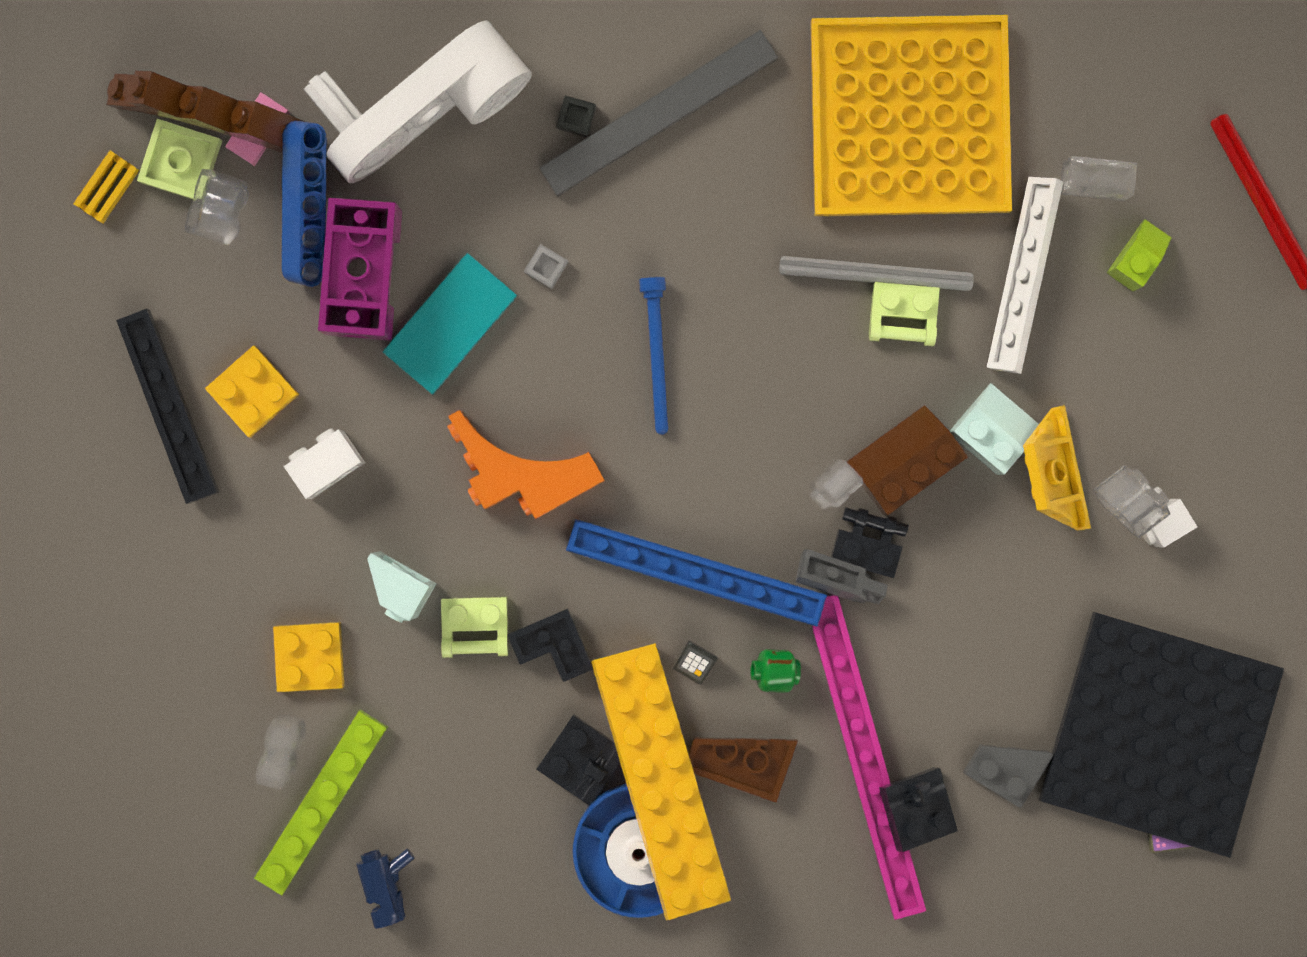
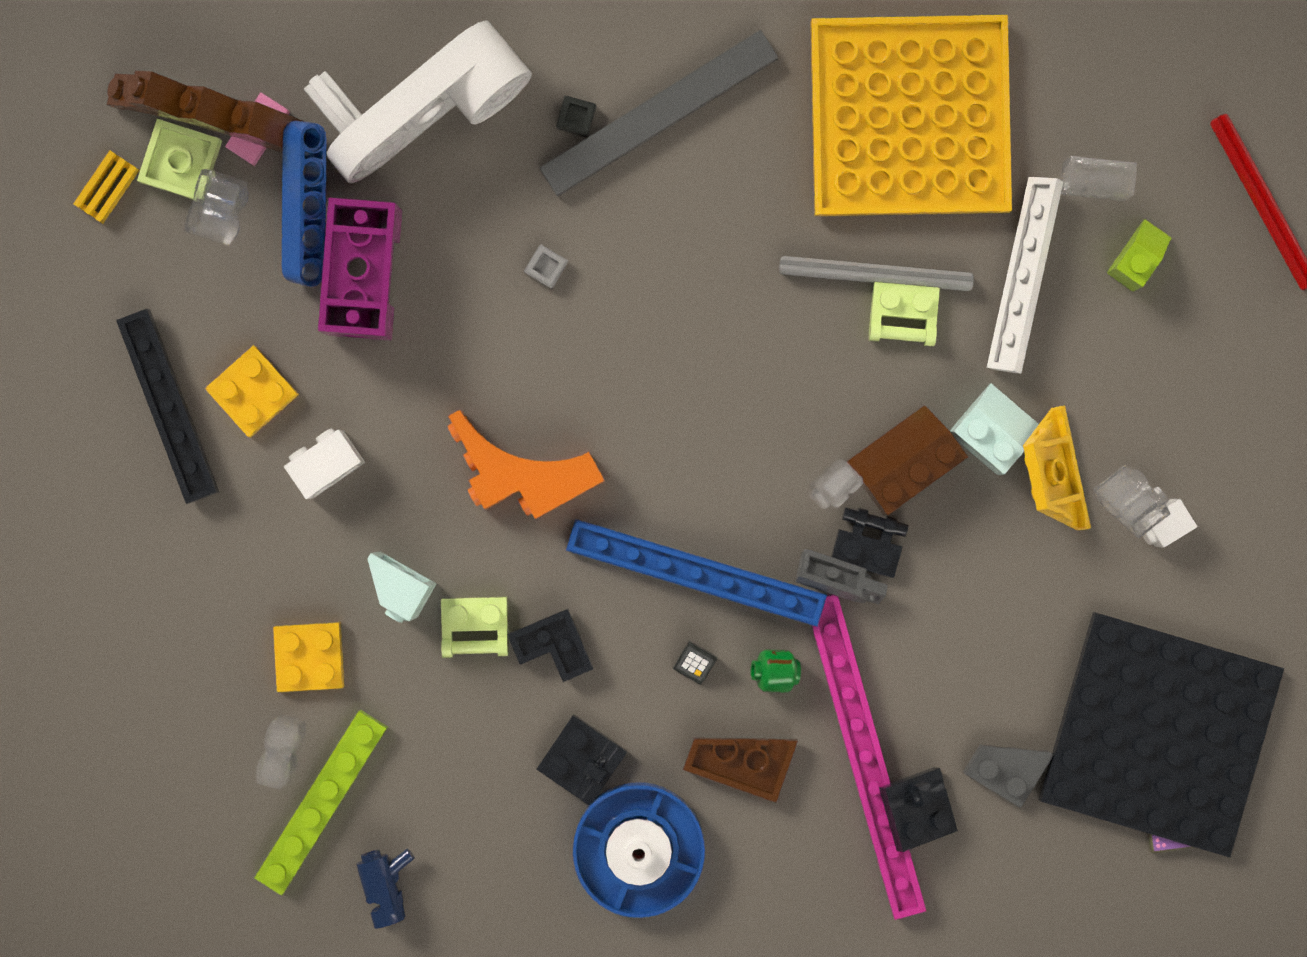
teal tile [383,253,517,395] -> none
yellow plate [591,643,731,920] -> none
blue piece [639,277,668,435] -> none

